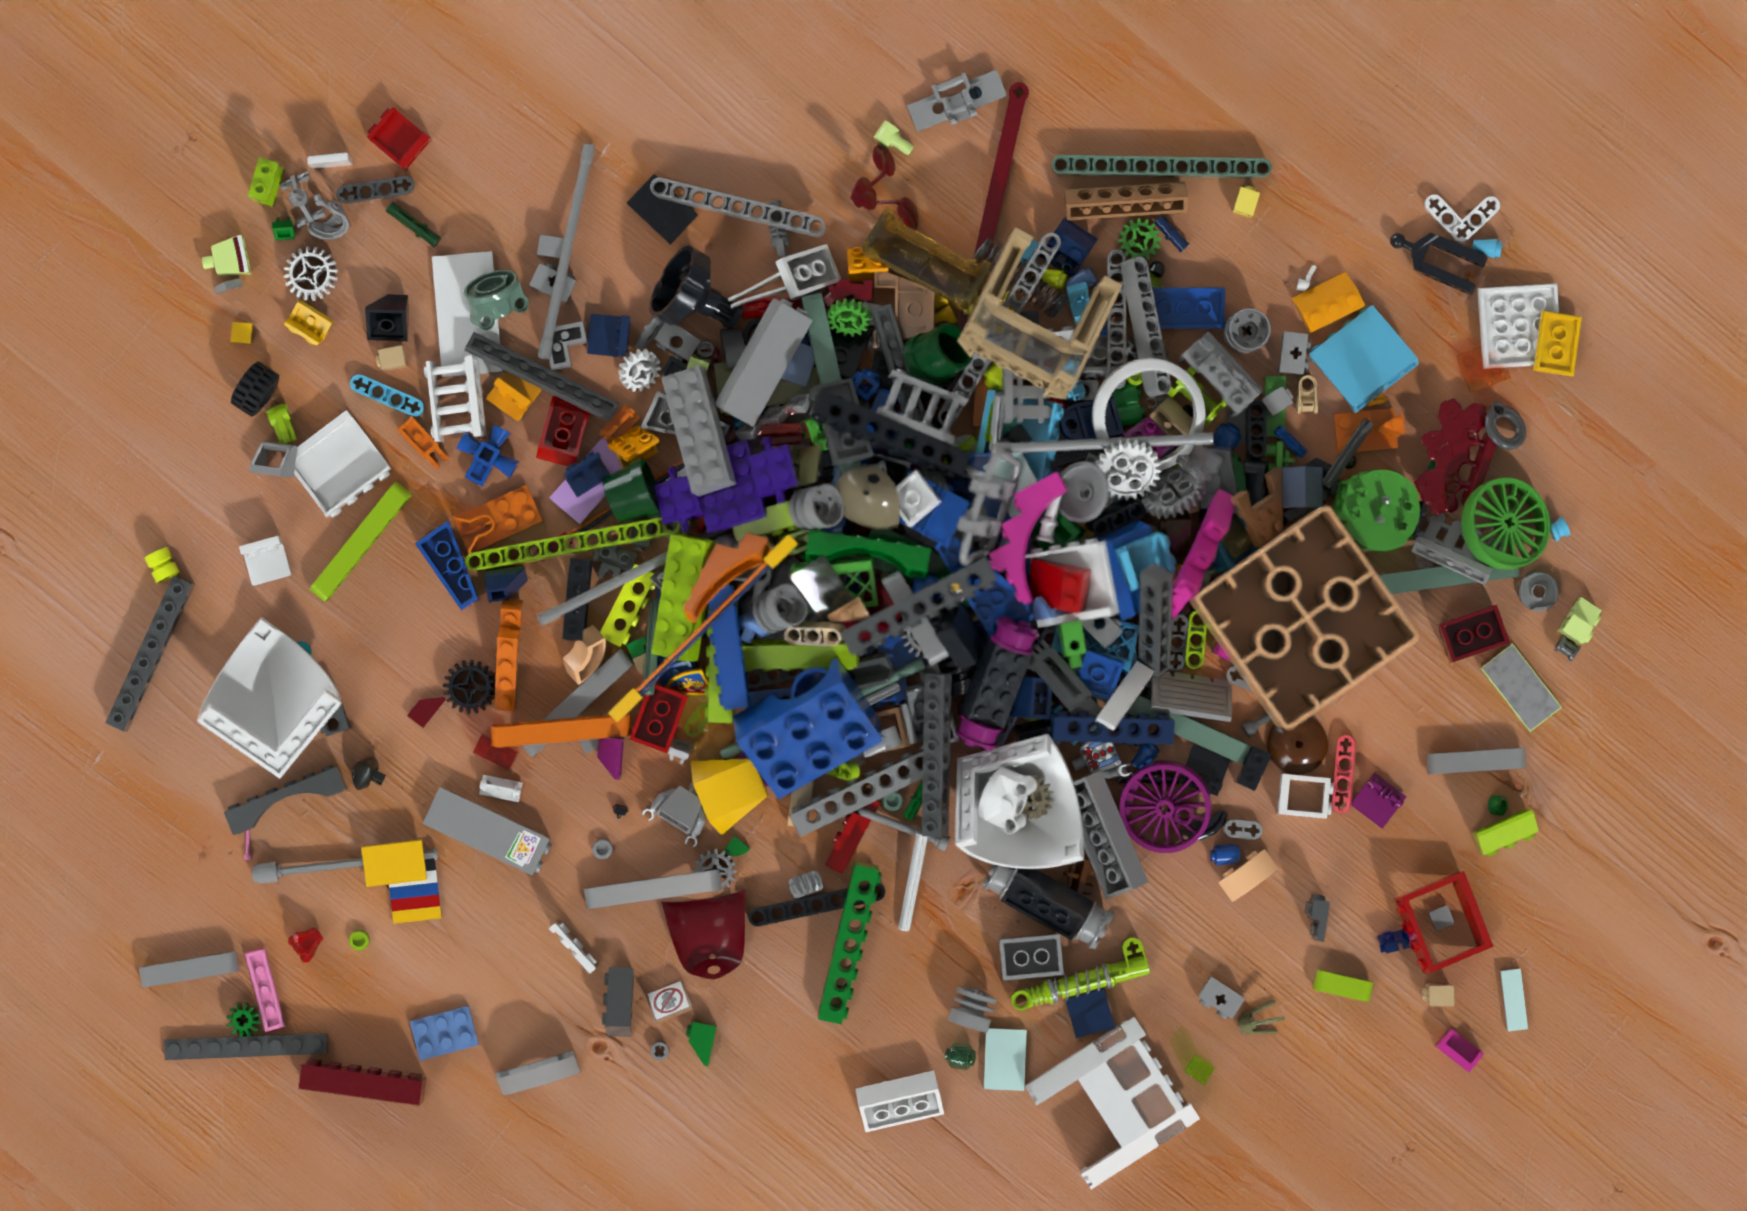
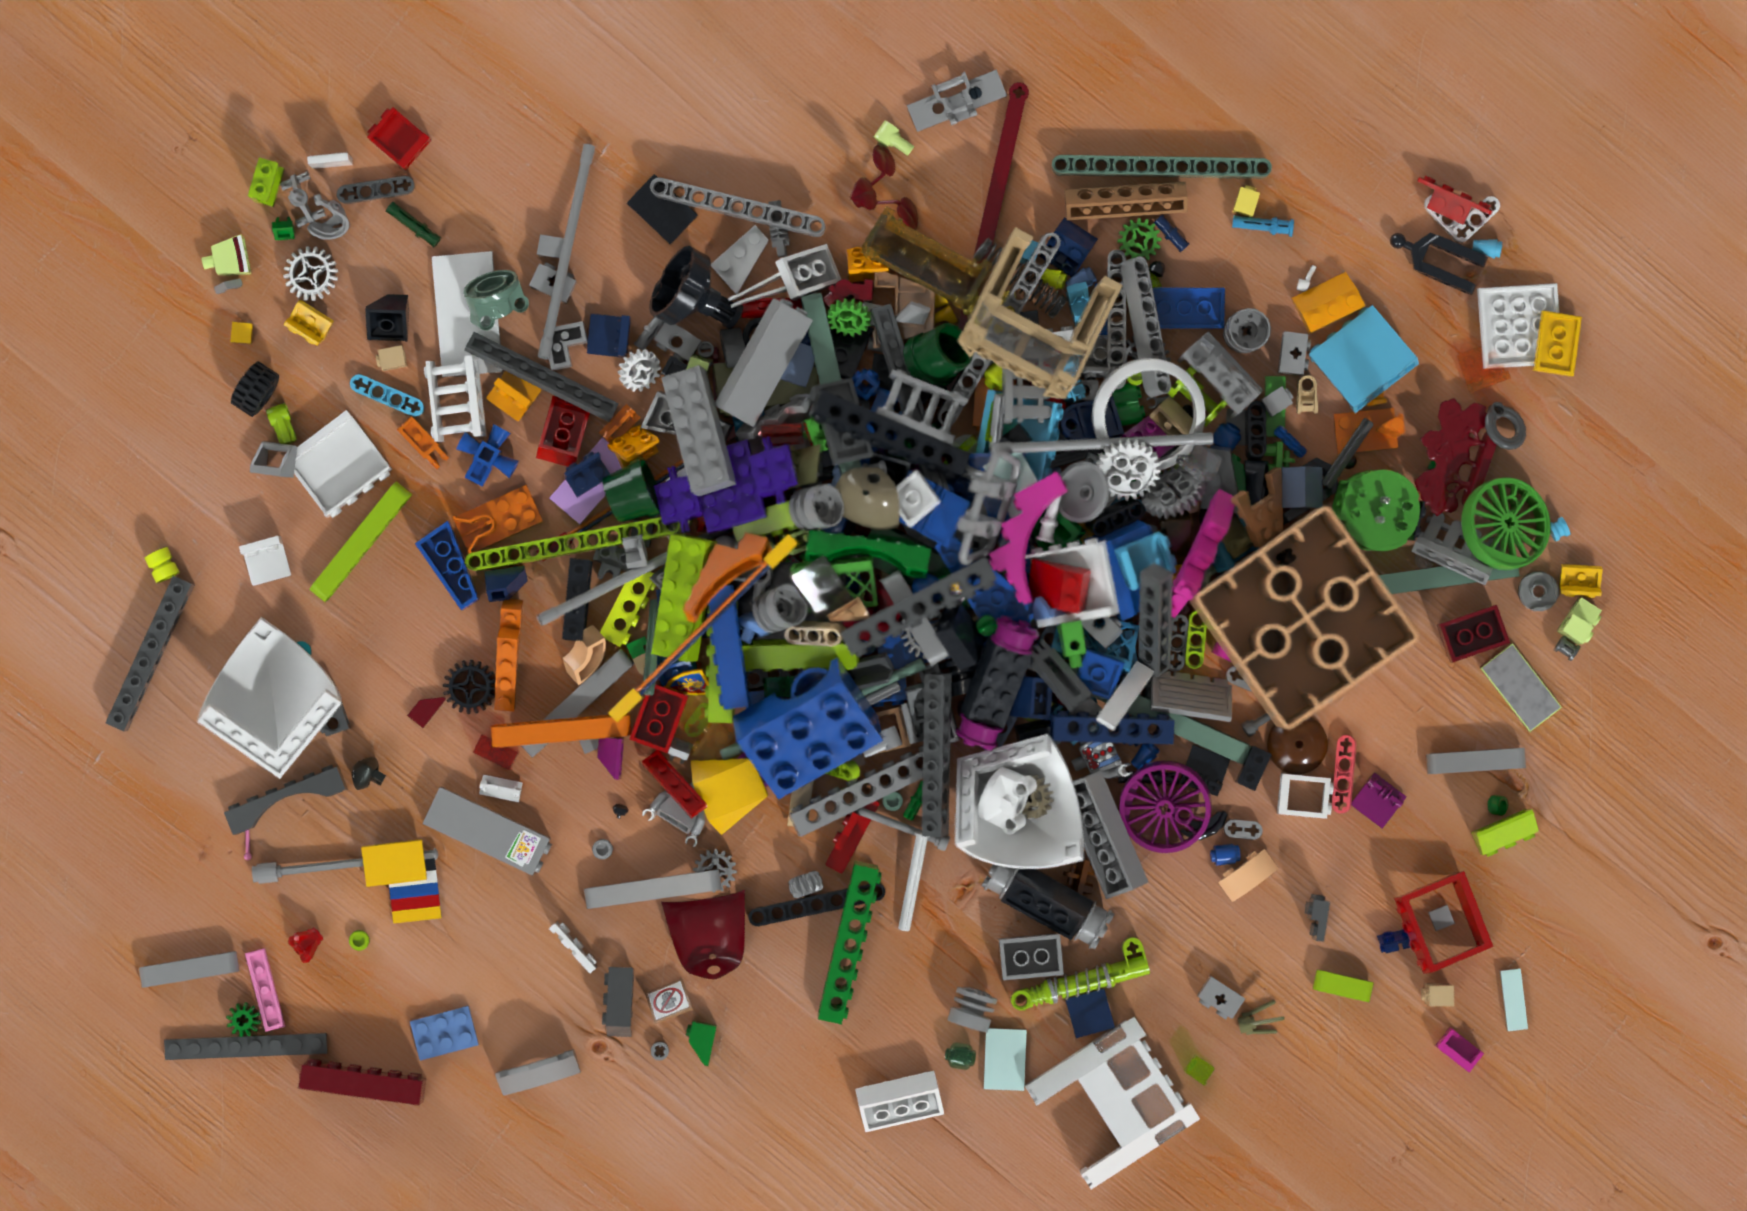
green tile [724,836,750,856] -> none
none -> light grey panel [622,535,648,569]
none -> red tile [642,750,707,819]
none -> white wing [711,225,769,294]
none -> dark green bracket [763,676,794,698]
none -> light grey piece [895,301,931,325]
none -> green tile [977,615,997,636]
none -> dark azure pin [1232,215,1294,237]
none -> black bush [1276,548,1297,567]
none -> red bracket [1417,175,1494,225]
none -> yellow bracket [1559,564,1603,598]

